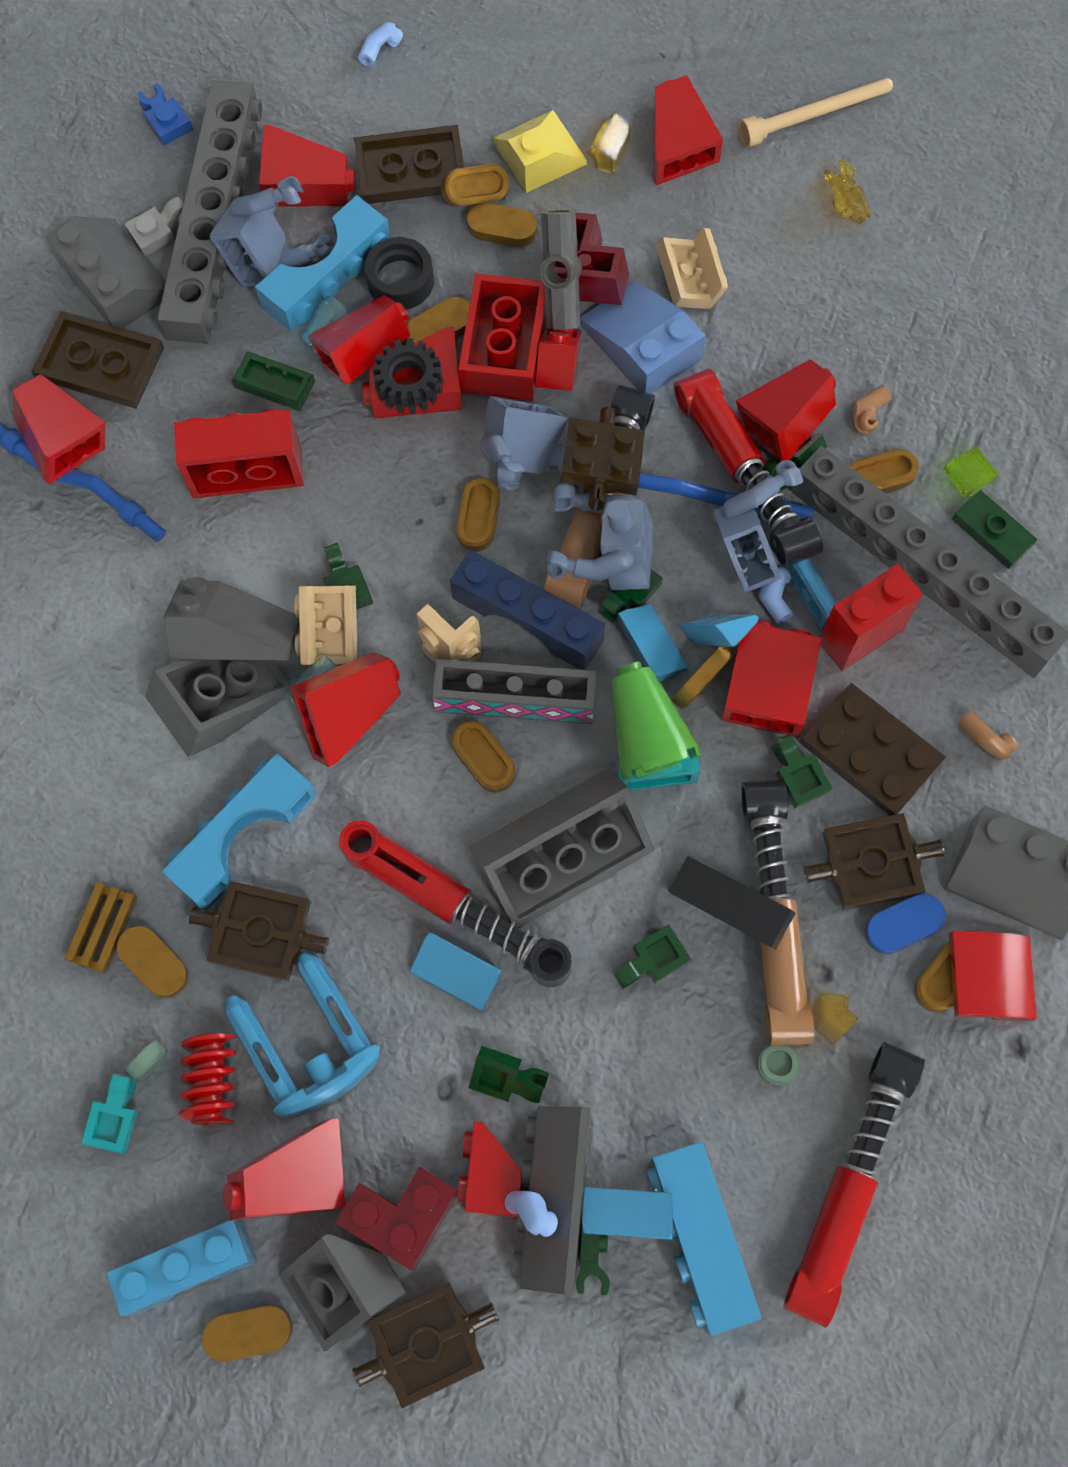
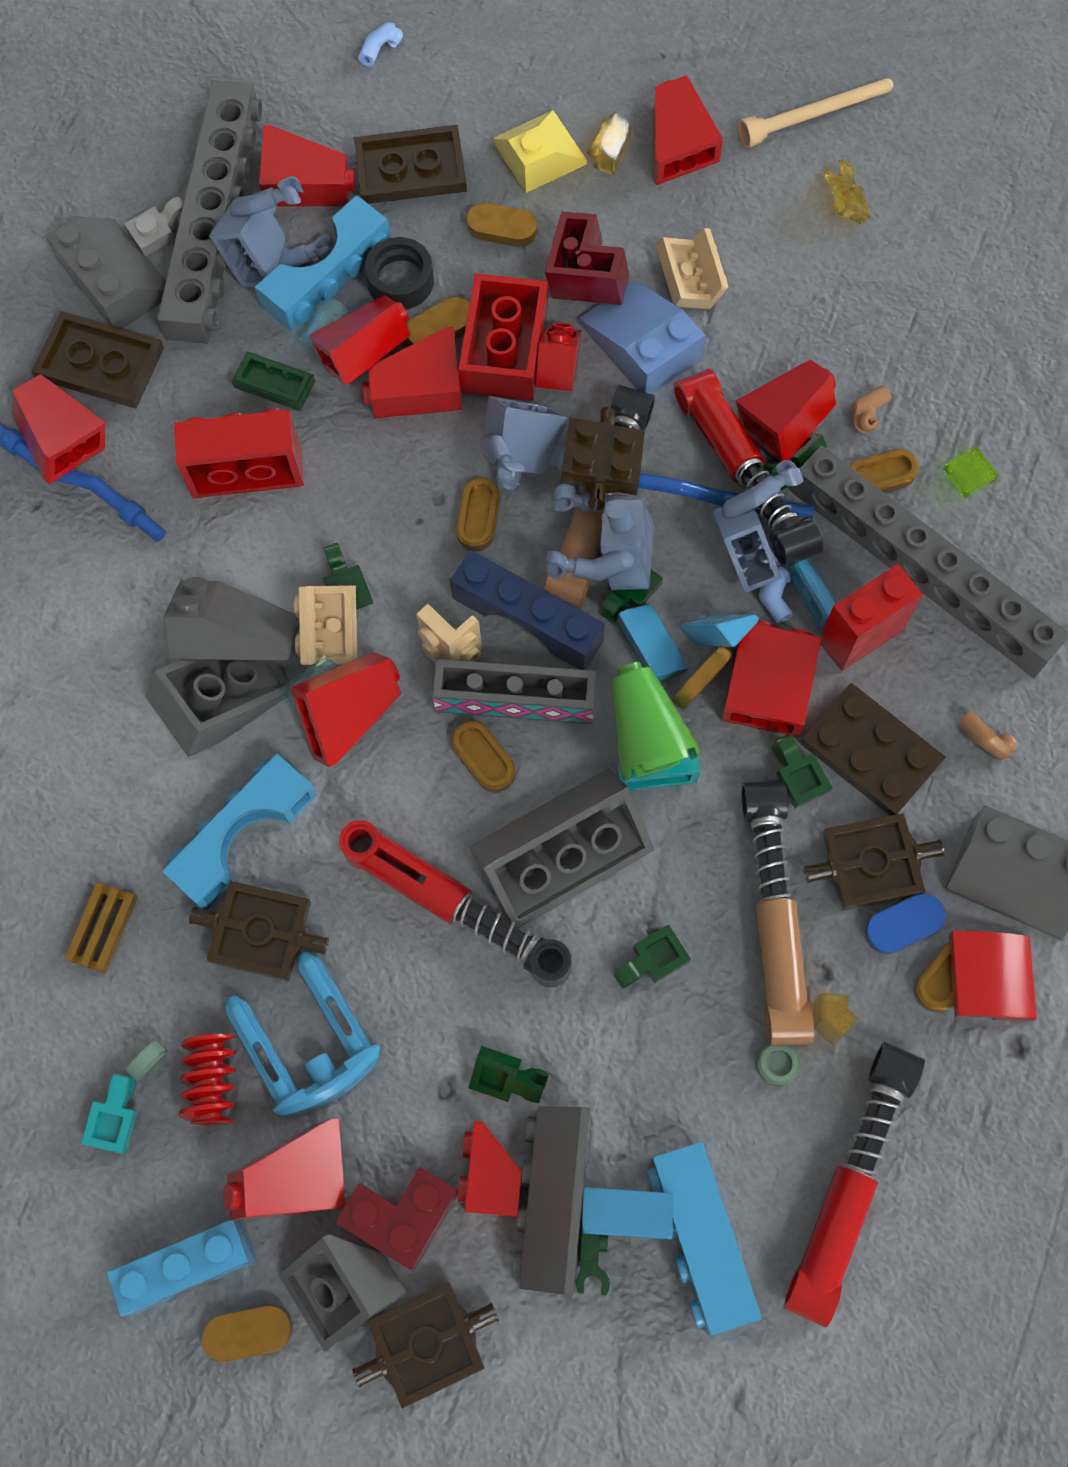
pearl gold tile [117,926,188,998] -> none
blue plate [138,83,193,146] -> none
black tyre [373,339,443,414] -> none
dark azure slope [410,932,502,1012] -> none
pearl gold tile [440,164,509,206] -> none
light blue arm [505,1191,558,1237] -> none
dark grey piece [540,209,582,330] -> none
black tile [668,856,796,950] -> none
dark green plate [952,490,1038,569] -> none

